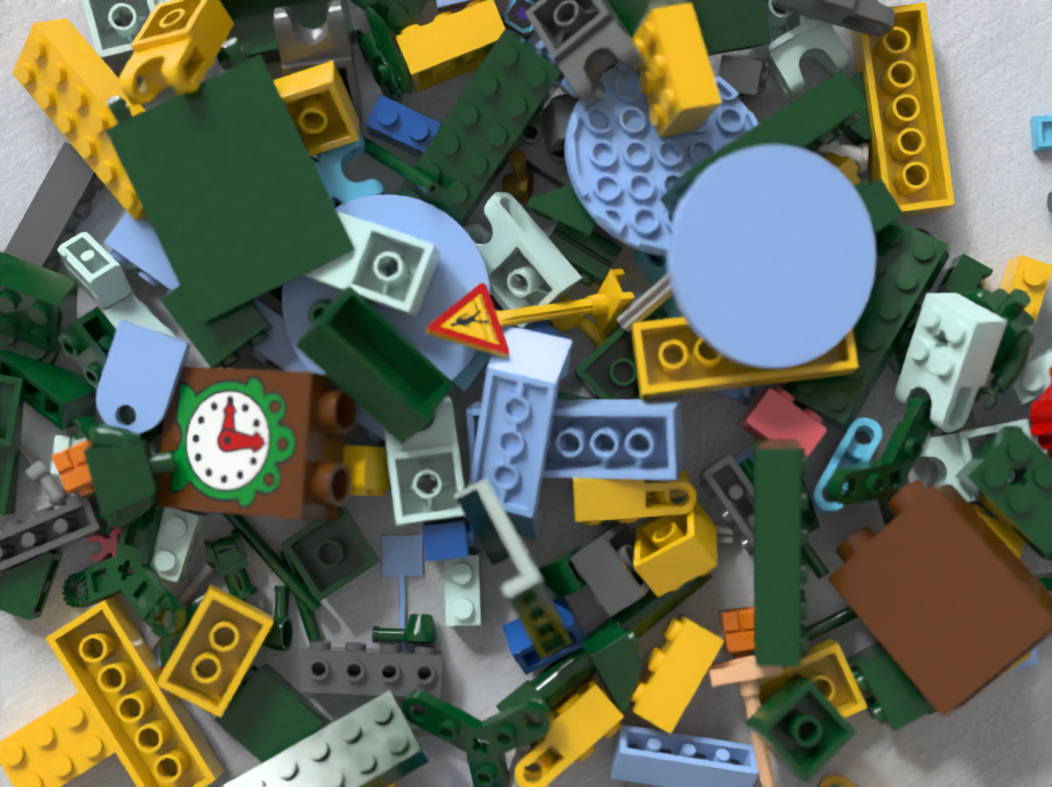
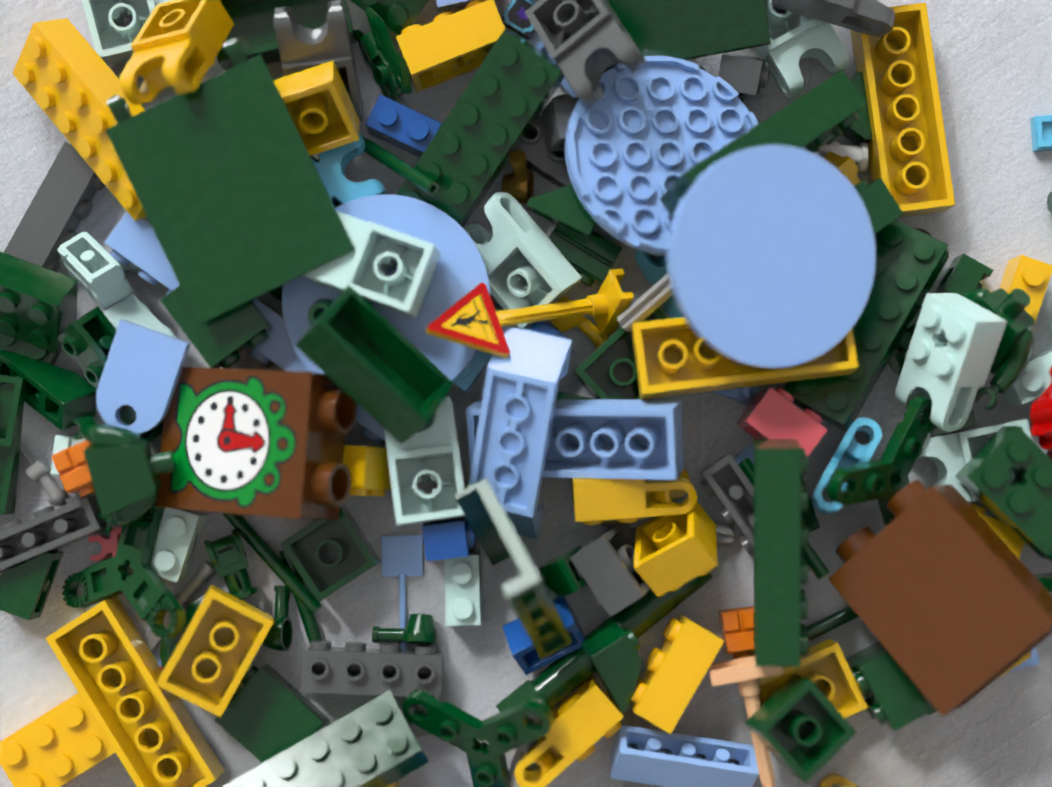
yellow brick [632,3,722,138] -> none

